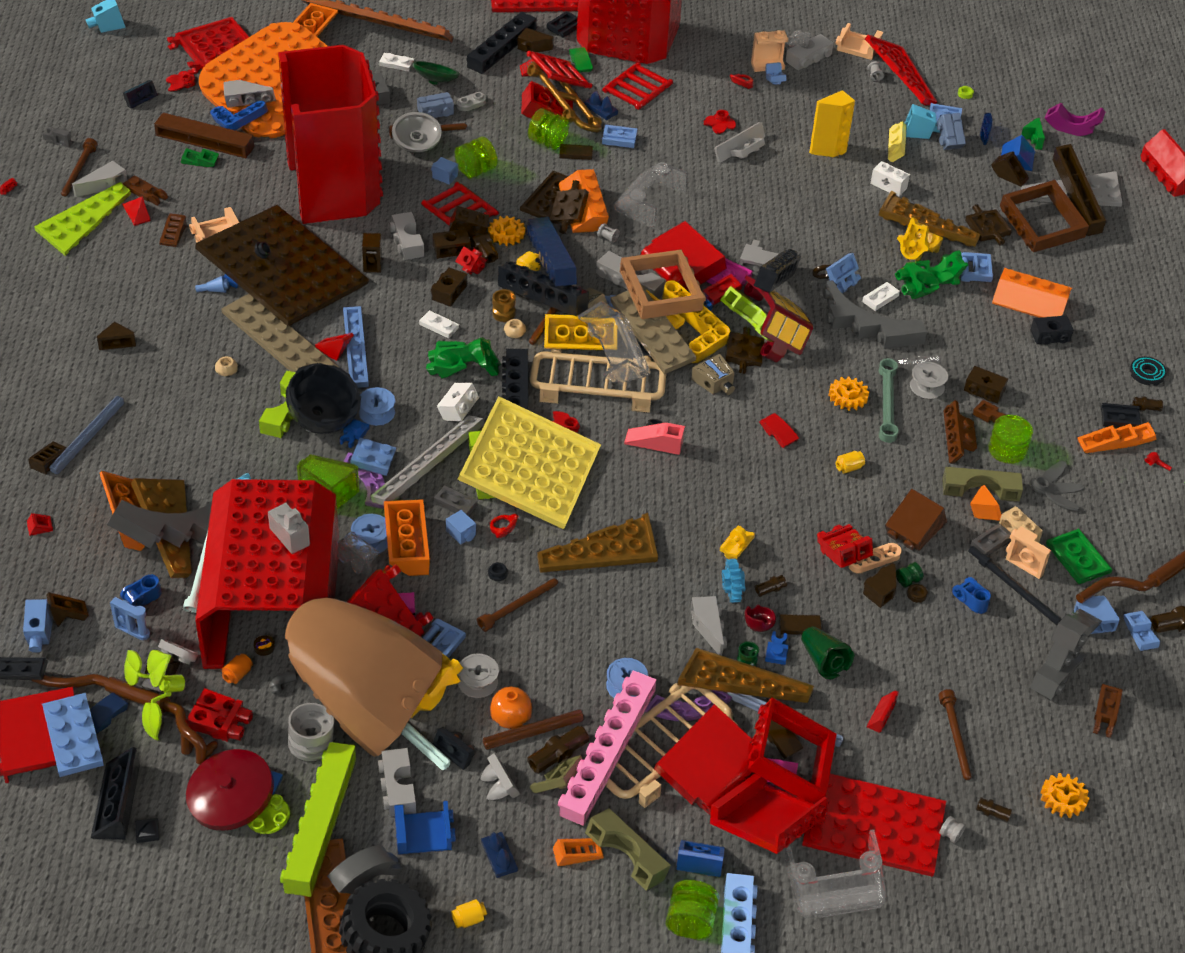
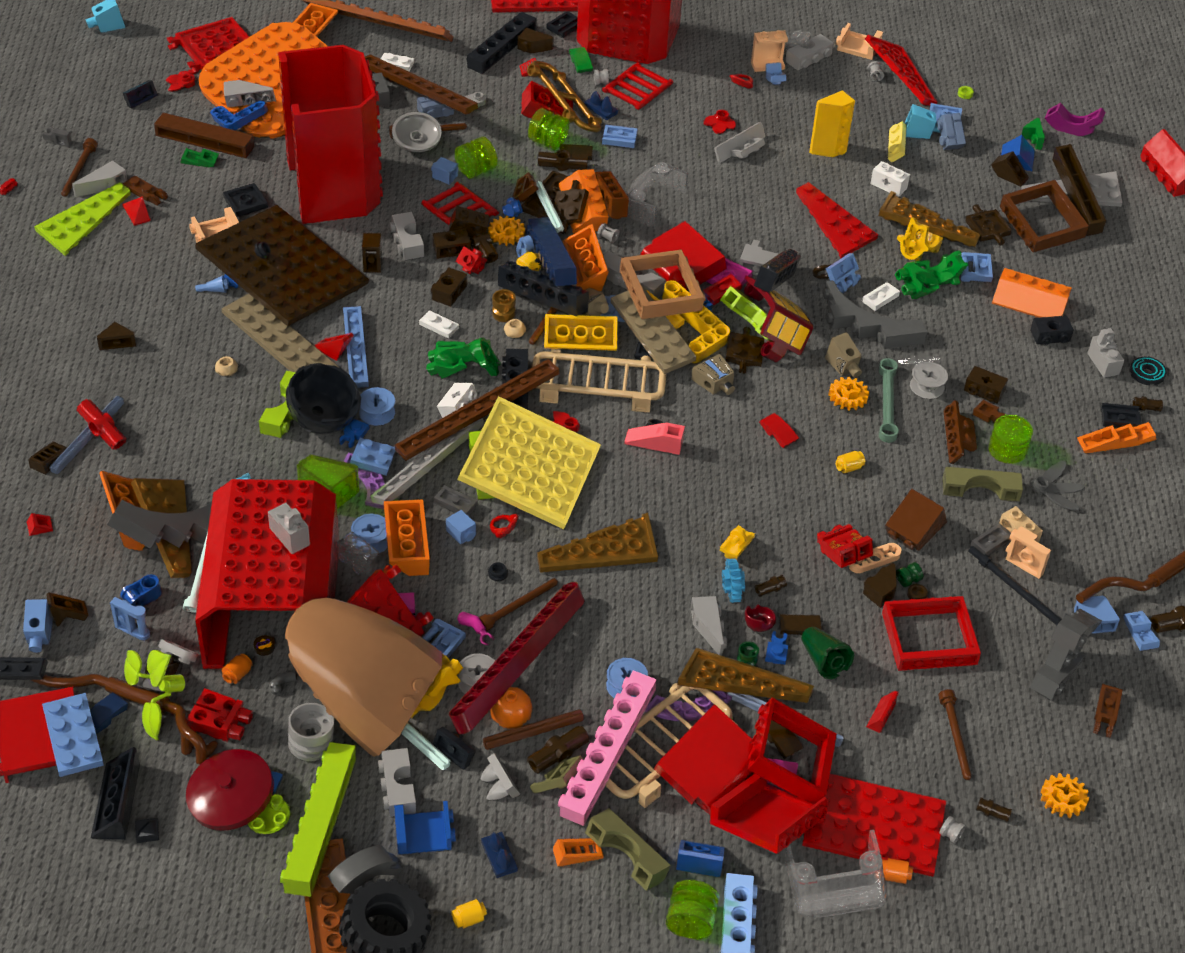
reddish brown slope [159,213,187,247] -> none
dark green dish [412,61,460,85] -> none
red bar [527,51,593,89] -> none
clear windscreen [578,301,650,384] -> none
blue piece [952,577,991,614] -> none
orange slope [970,485,1002,521] -> none
clear blue slope [980,113,993,145] -> none
green tile [1046,529,1112,585] -> none
red hand [1144,452,1172,471] -> none
none -> red piece [77,399,126,450]
none -> black plate [223,183,268,217]
none -> reddish brown plate [365,54,478,114]
none -> reddish brown plate [395,359,560,461]
none -> dark red beam [449,582,585,734]
none -> dark pink arm [457,612,494,645]
none -> blue plate [502,197,523,218]
none -> reddish brown wing [512,172,538,202]
none -> medium blue beam [516,235,534,257]
none -> light aqua axle [536,181,564,233]
none -> dark brown piece [538,150,588,171]
none -> orange slope [562,224,609,291]
none -> light grey wheel [594,69,609,86]
none -> reddish brown brick [595,171,629,219]
none -> red wing [796,182,878,258]
none -> dark tan torso [825,332,862,378]
none -> orange brick [880,858,913,884]
none -> red window [882,596,981,671]
none -> light grey hinge [1087,328,1124,378]

